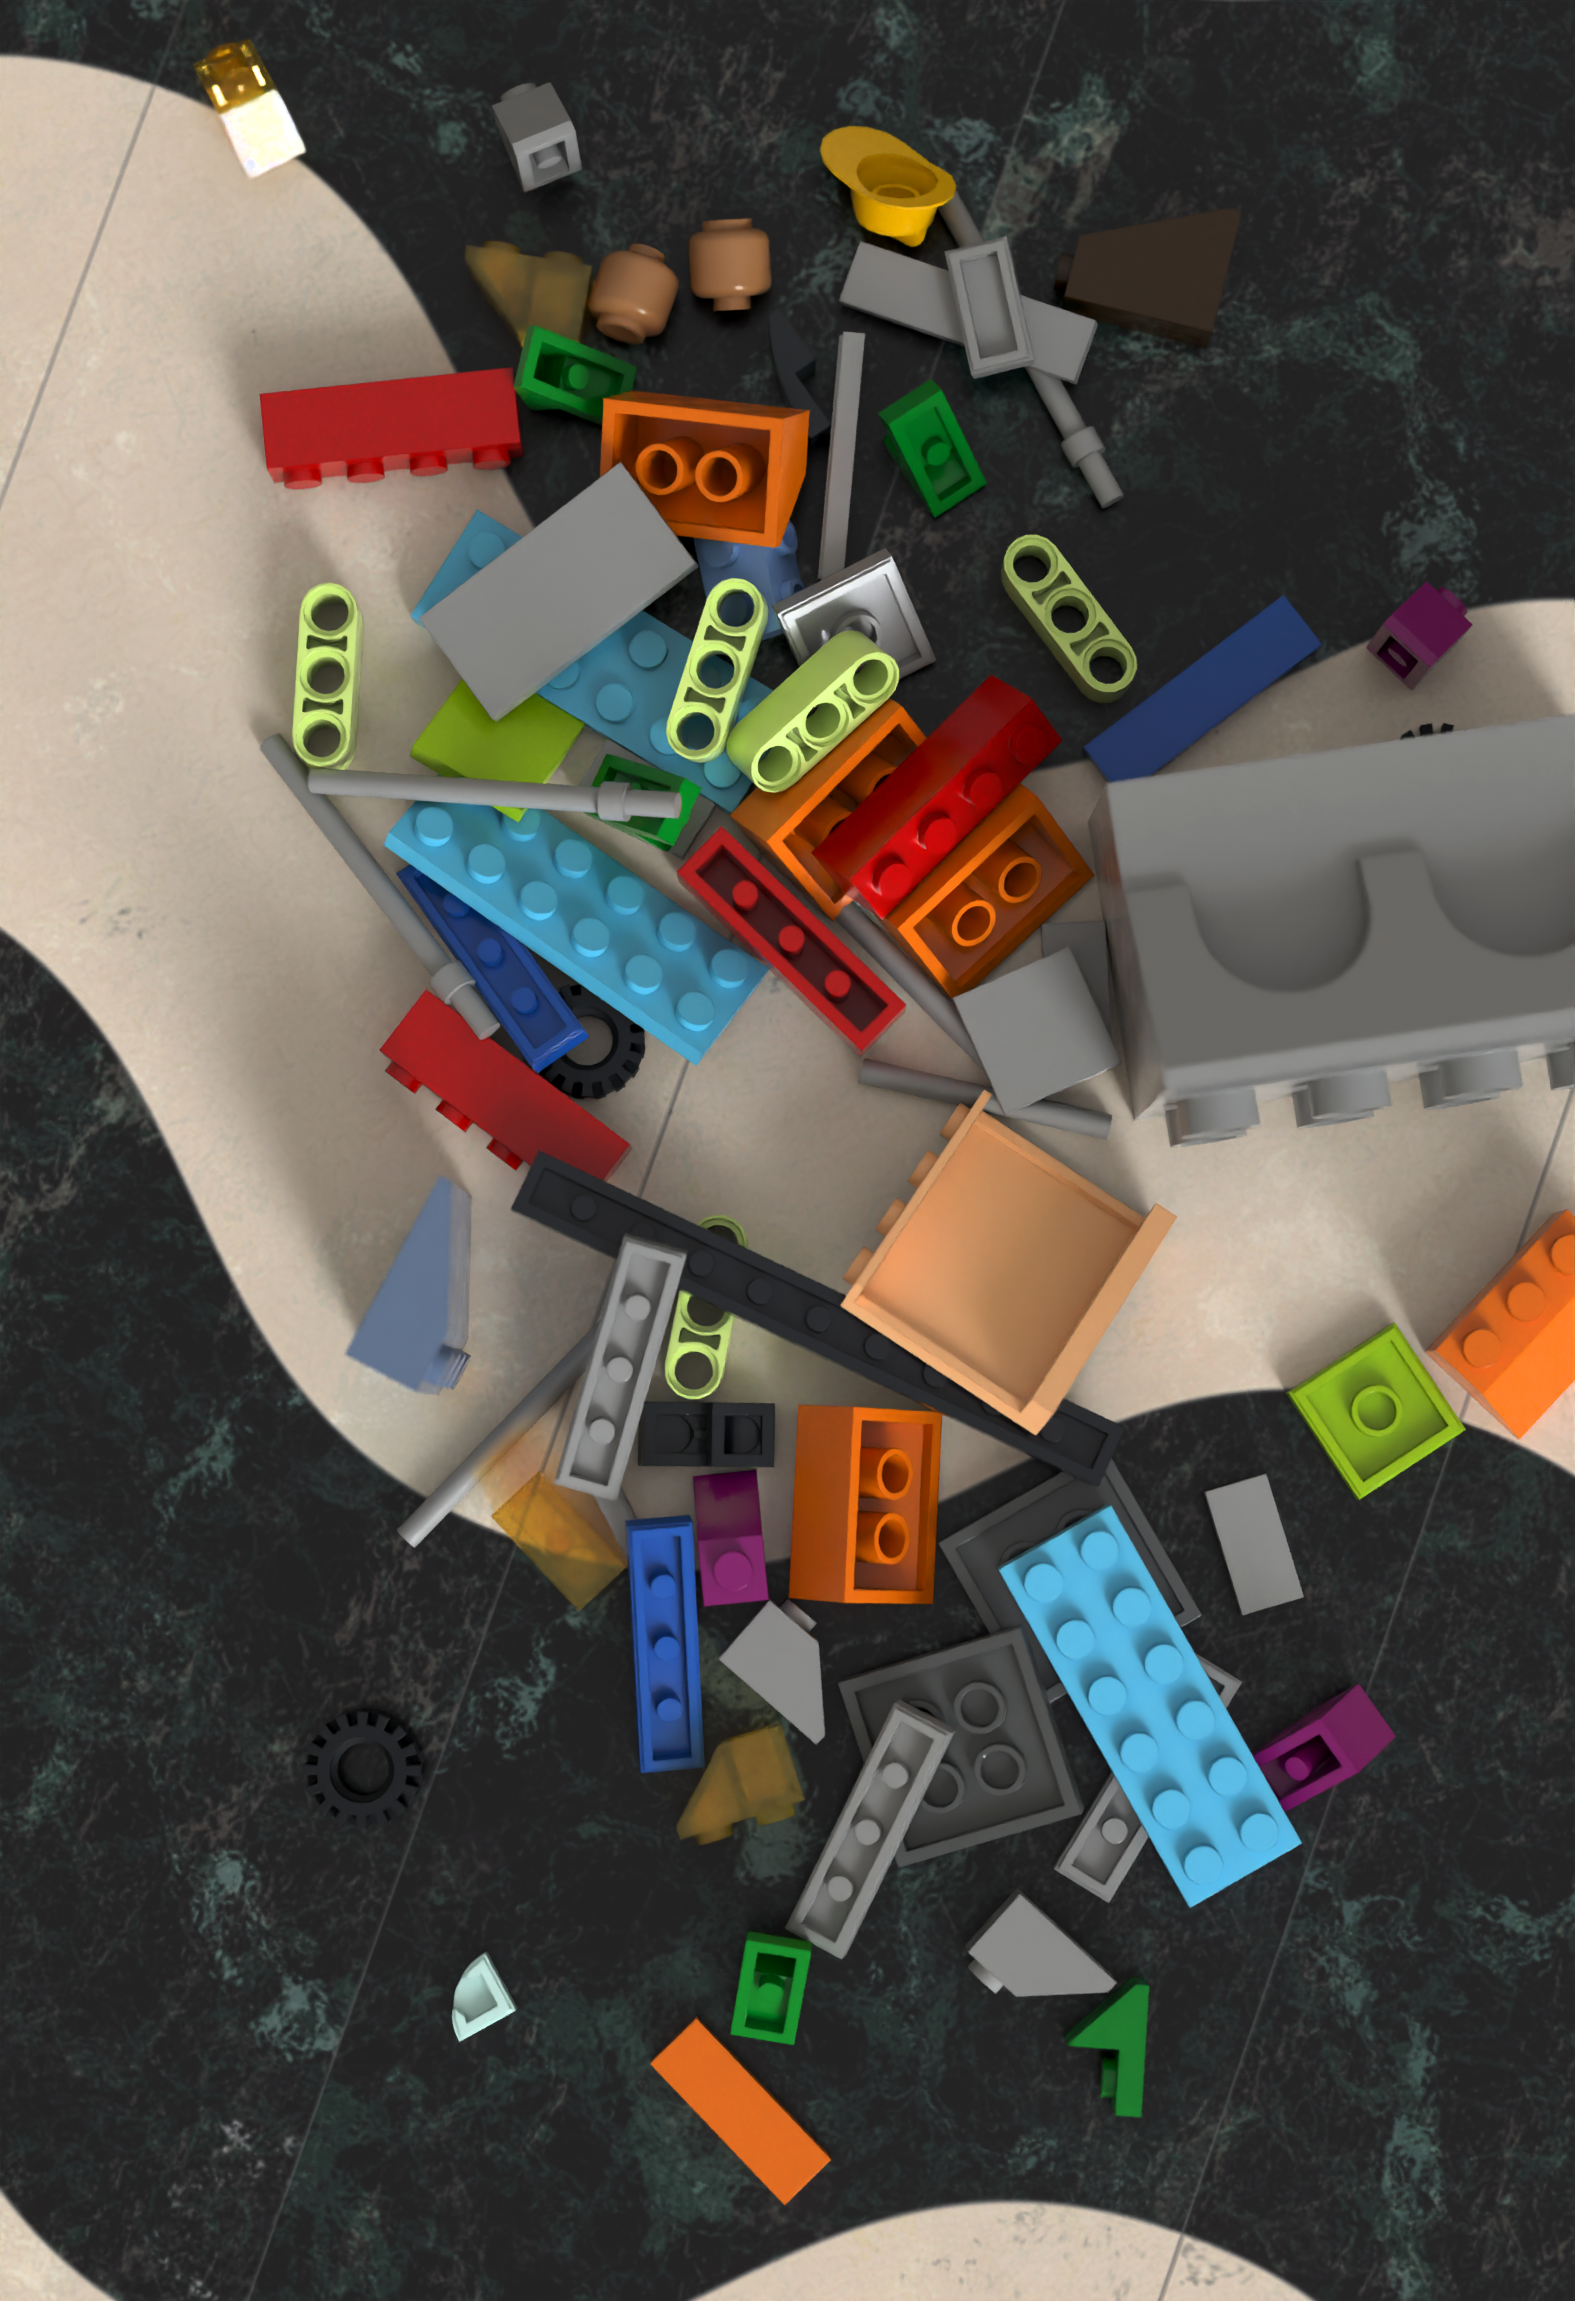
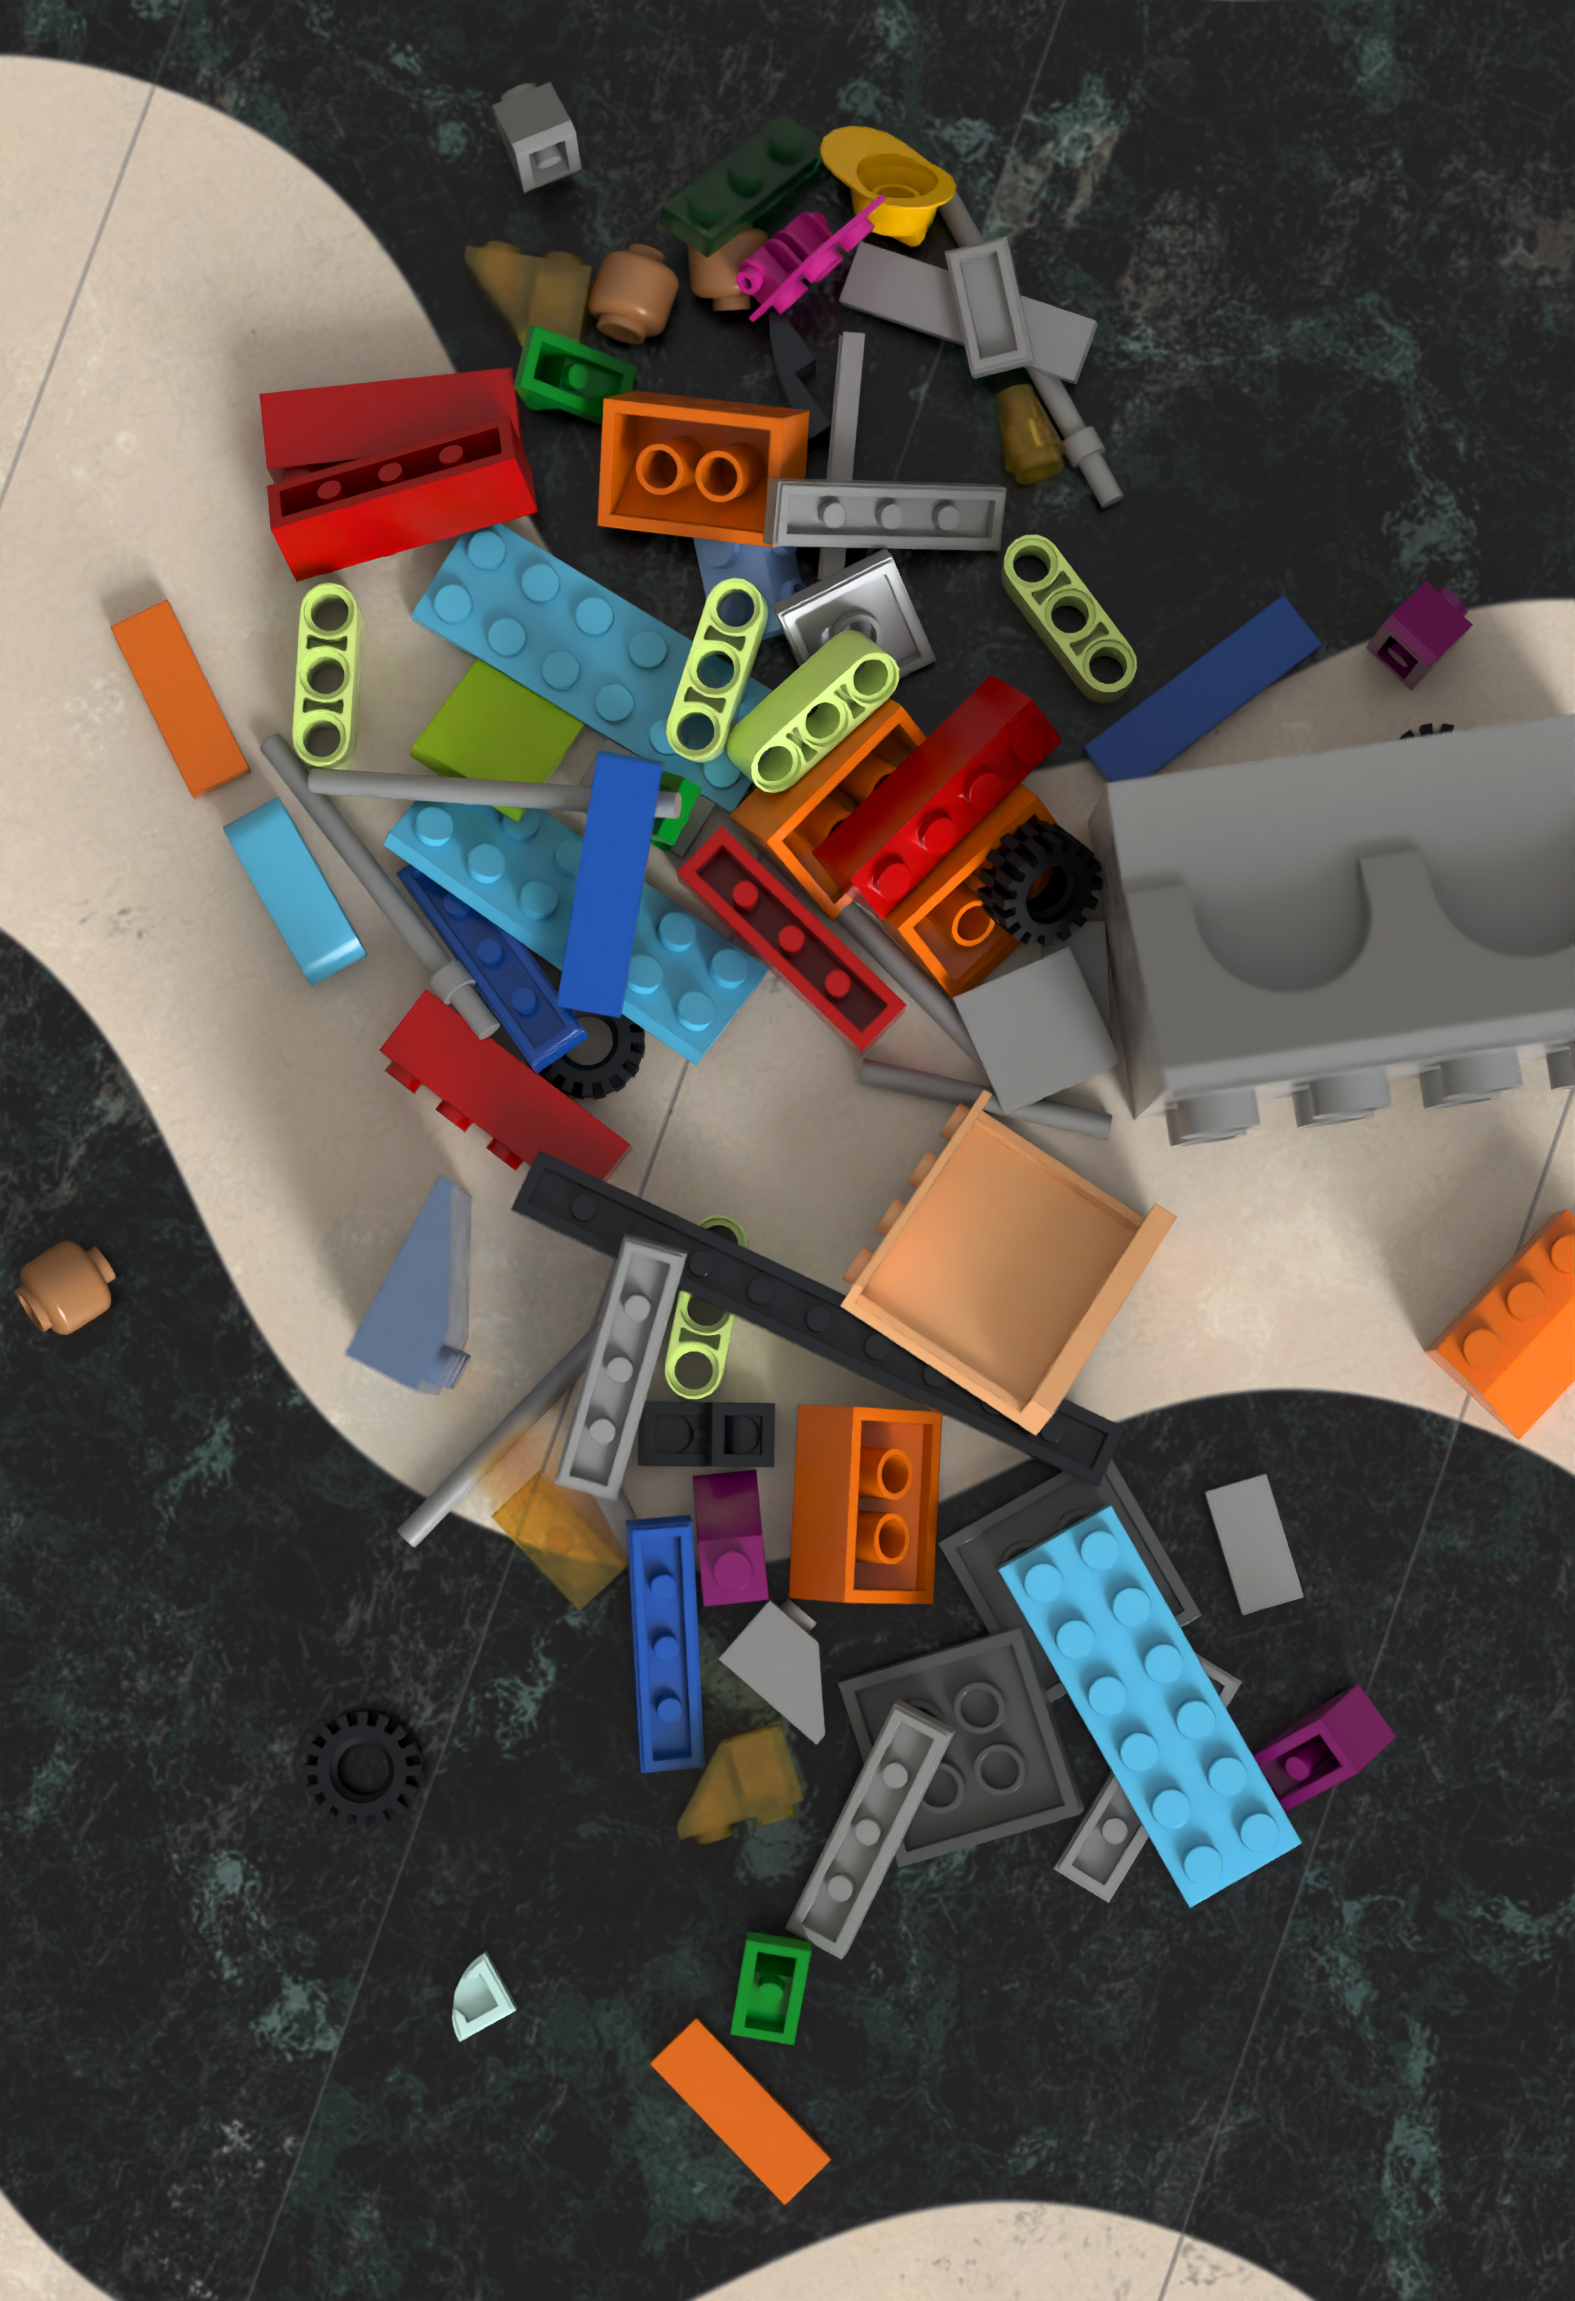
clear yellow slope [193,38,306,179] -> none
light grey tile [419,462,699,721] -> none
green slope [878,379,987,518] -> none
light grey slope [965,1888,1117,1997] -> none
dark brown slope [1053,208,1242,348] -> none
green slope [1064,1977,1149,2117] -> none
lime tile [1286,1322,1466,1500] -> none
none -> medium nougat head [15,1240,115,1335]
none -> orange tile [110,600,251,799]
none -> medium azure beam [222,796,368,986]
none -> red brick [267,415,538,582]
none -> blue tile [556,750,664,1018]
none -> clear green plate [659,112,825,258]
none -> dark pink hinge [736,194,886,323]
none -> light grey tile [763,478,1007,551]
none -> black tyre [977,821,1103,947]
none -> clear yellow cone [996,384,1066,484]

